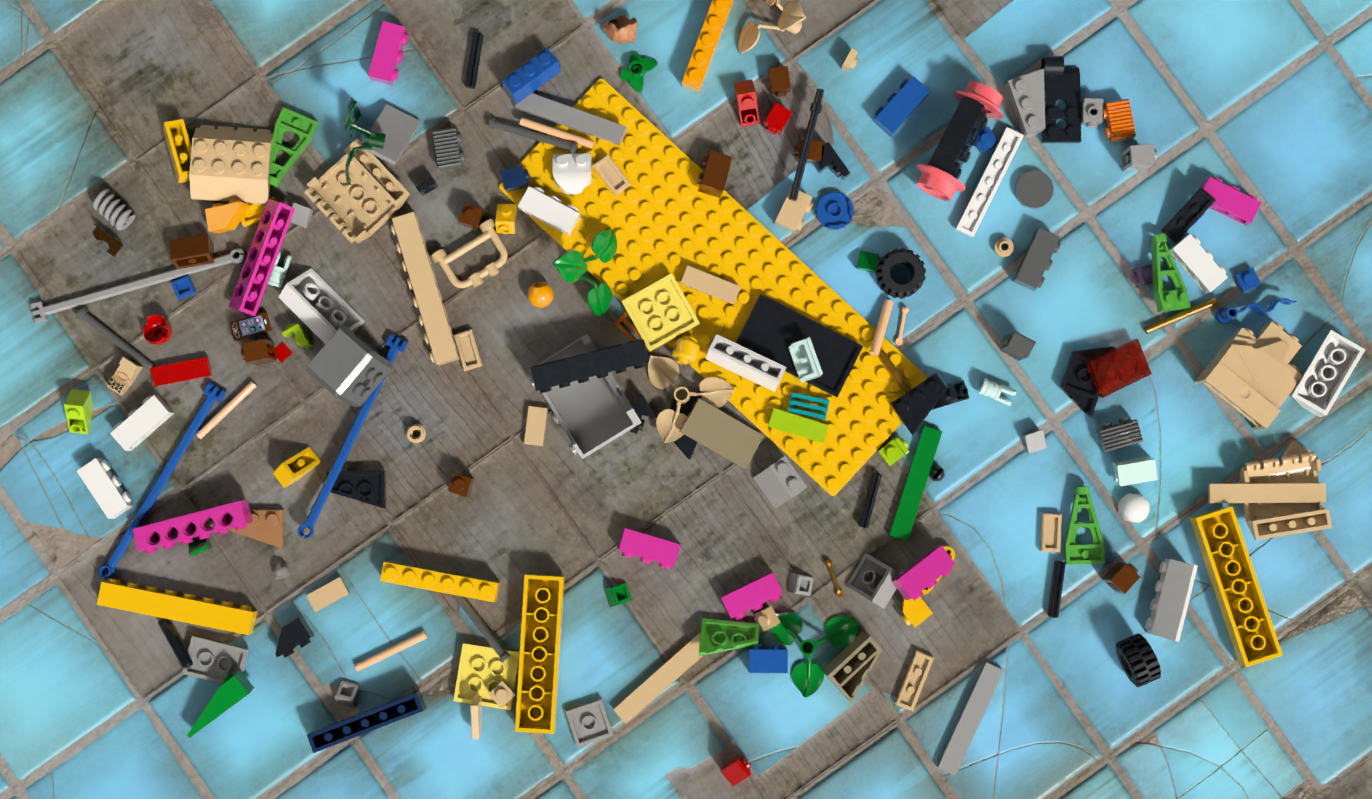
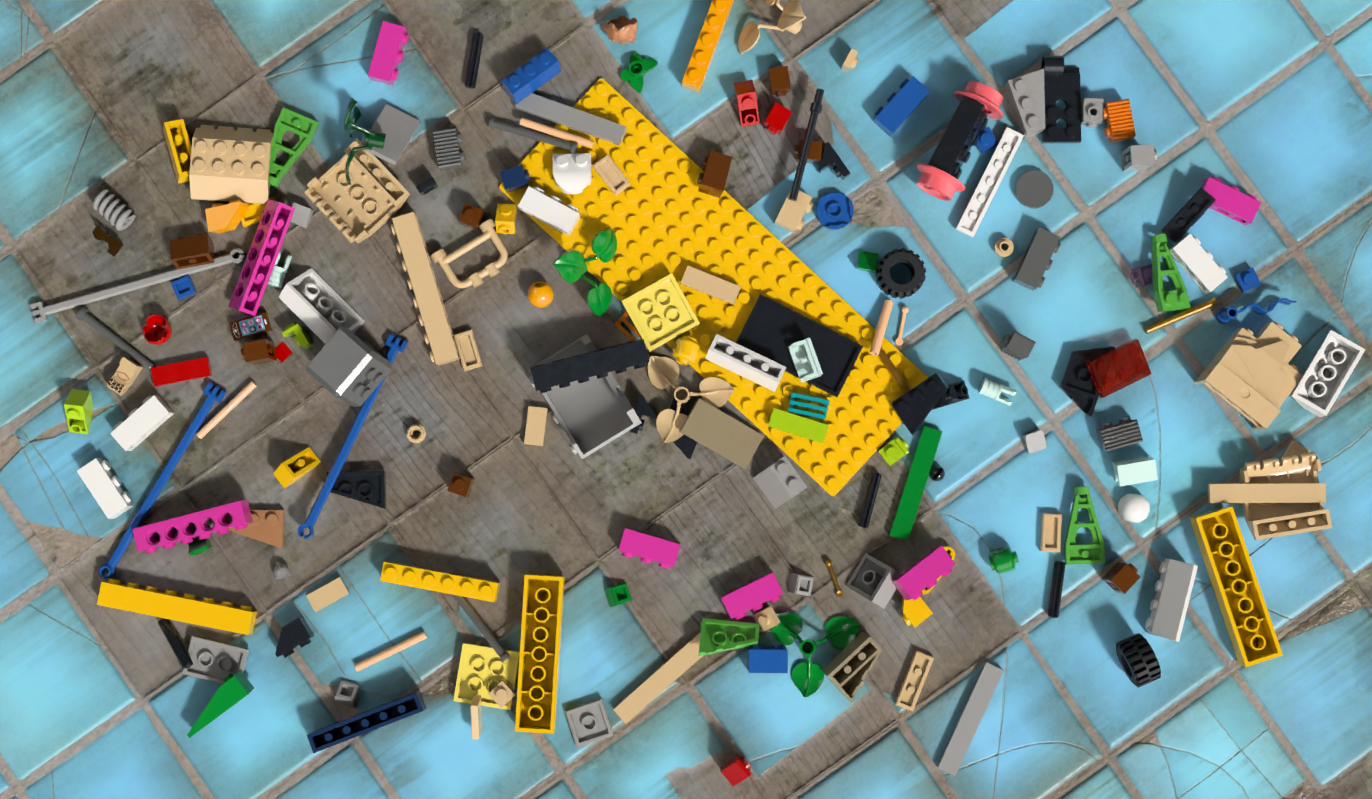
none -> green head [989,546,1019,574]

